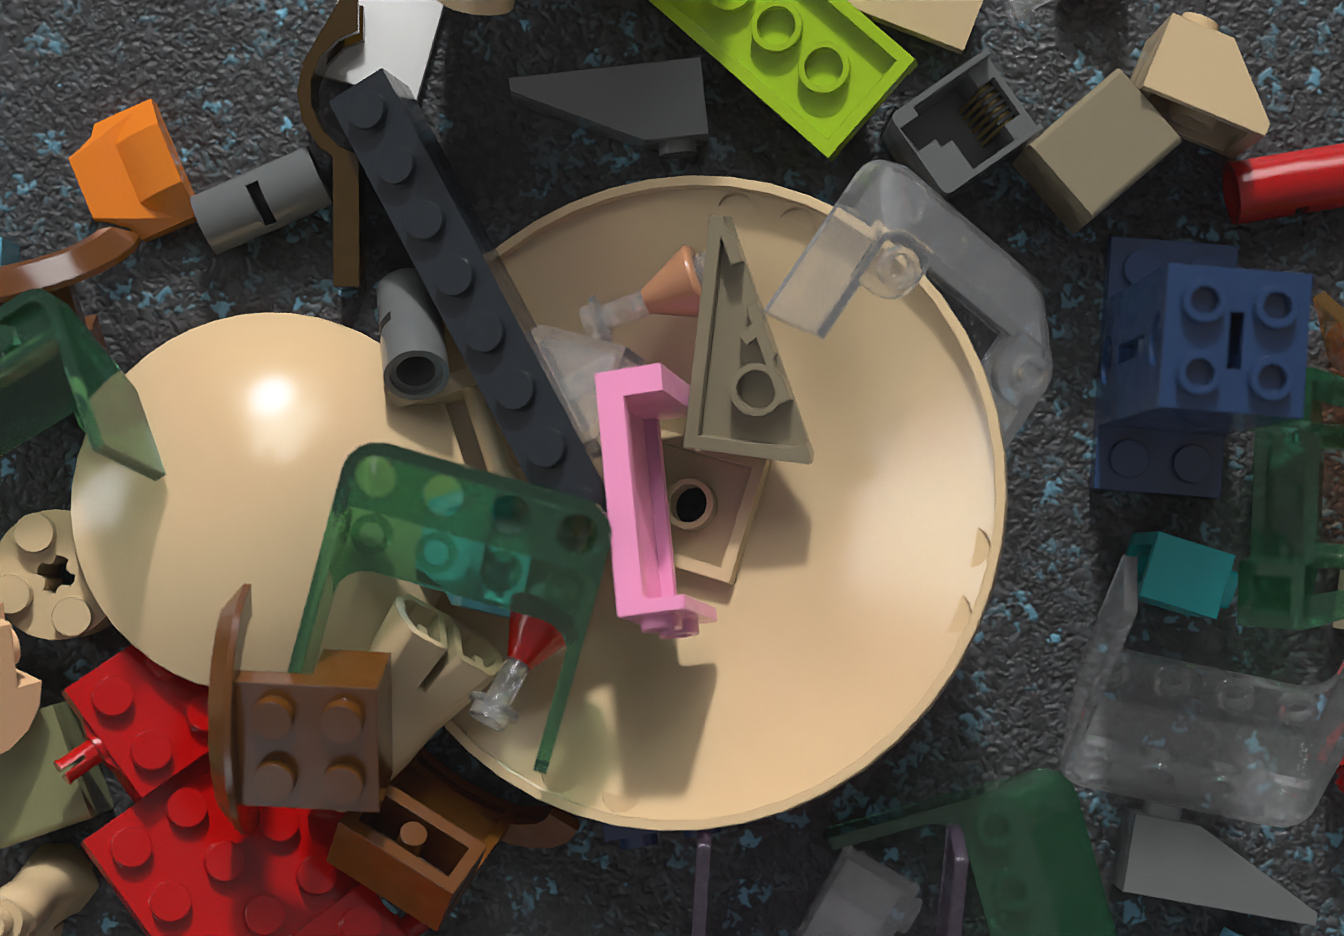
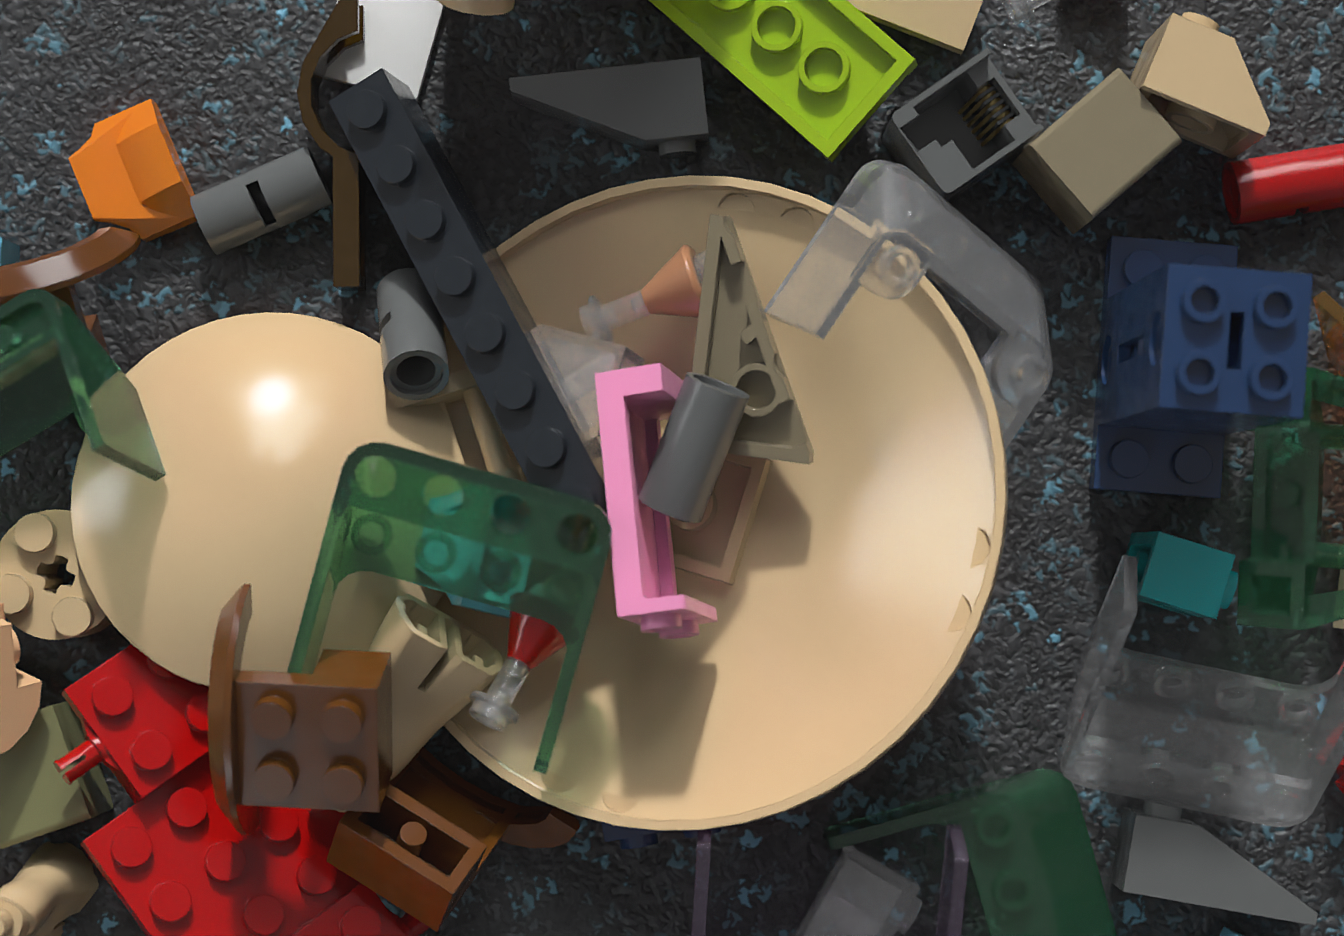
none -> dark grey pin [639,372,750,523]

